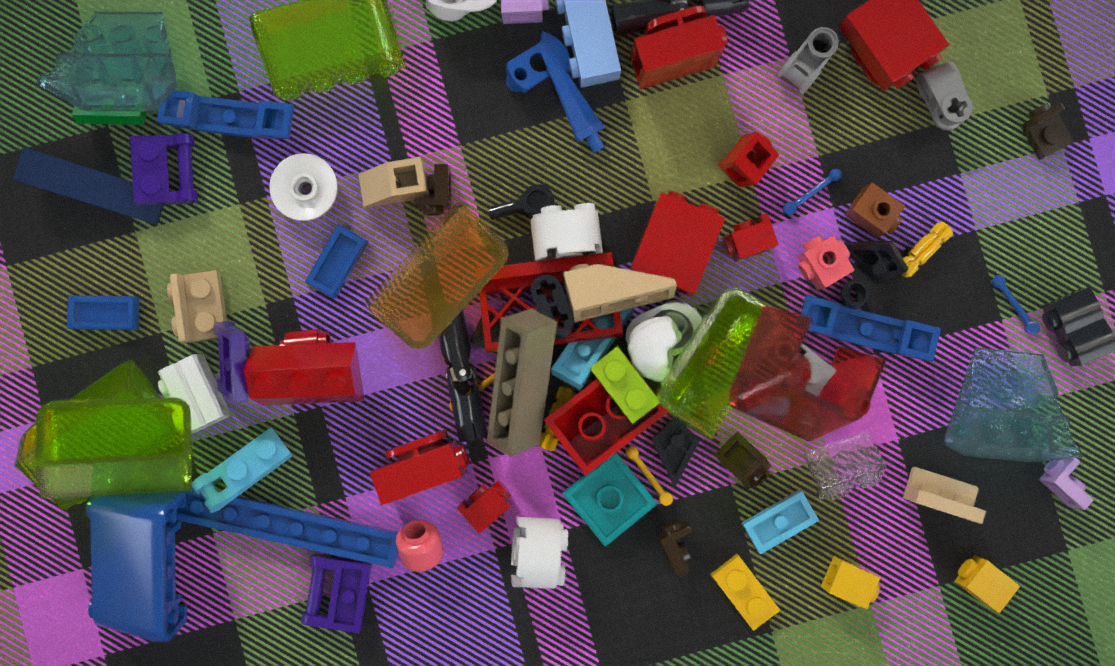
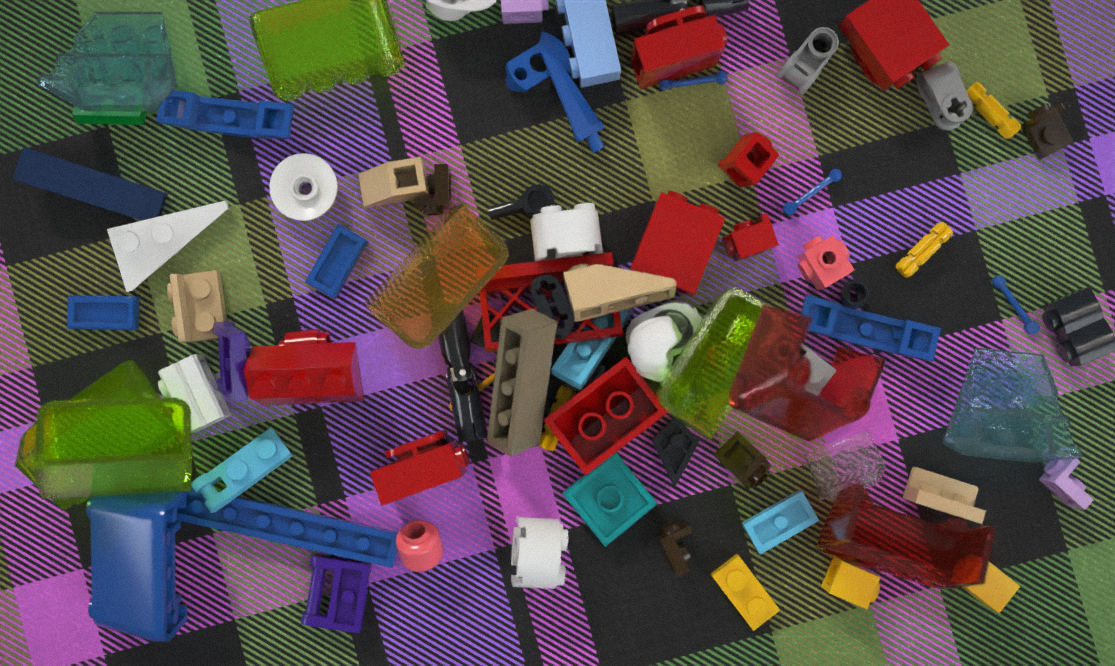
dark purple plate [130,133,198,205] -> none
red brick [457,480,512,534] -> none
lime plate [590,346,660,424] -> none
yellow hinge [626,446,673,506] -> none
dark orange brick [844,182,905,238] -> none
black piece [844,241,909,282] -> none
none -> white wing [107,200,229,292]
none -> blue hinge [659,71,728,90]
none -> clear red windscreen [816,483,996,589]
none -> yellow axle [966,82,1021,139]

